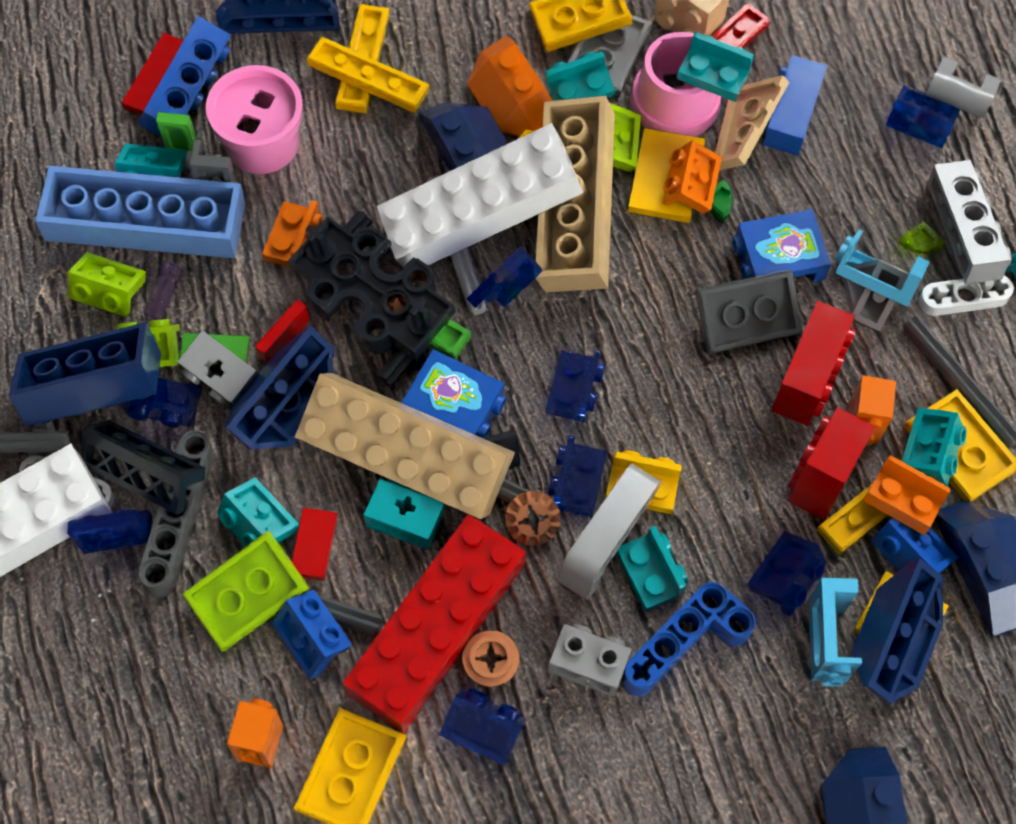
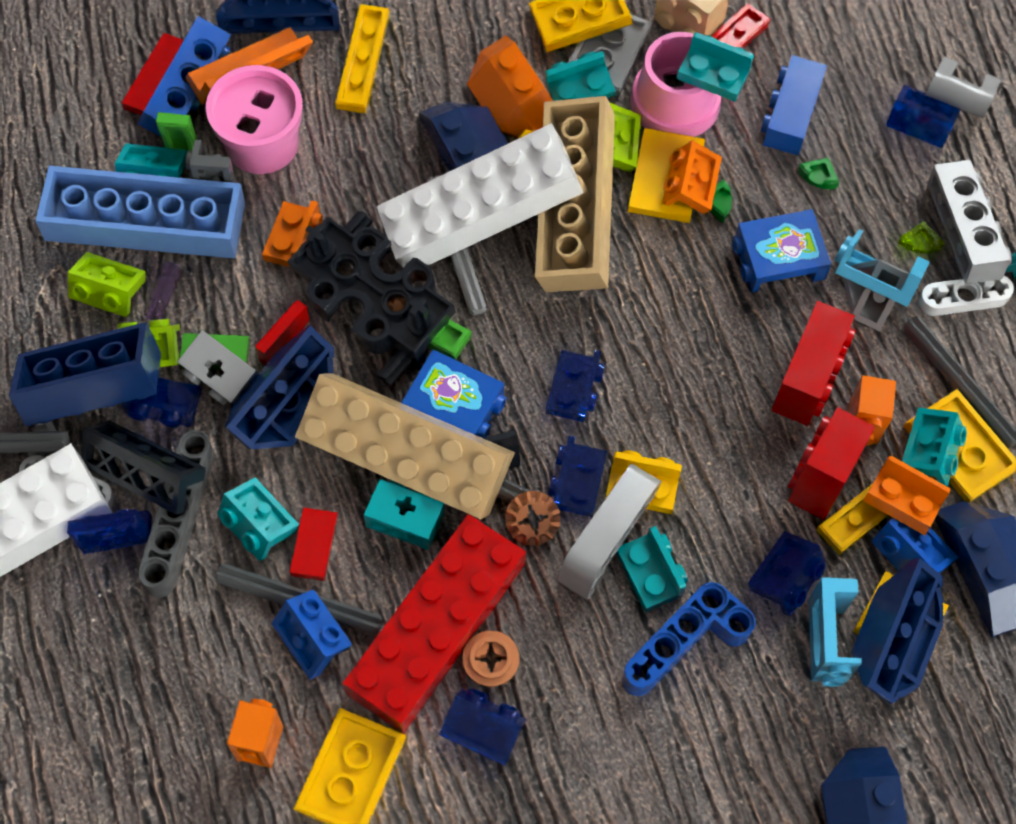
lime tile [182,531,310,652] -> none
yellow tile [306,37,429,113] -> none
clear blue bracket [466,246,543,308] -> none
light grey brick [548,624,632,697] -> none
dark grey tile [695,269,803,354] -> none
tan wing [715,75,789,170] -> none
none -> orange fence [185,27,313,105]
none -> green tile [797,157,839,189]

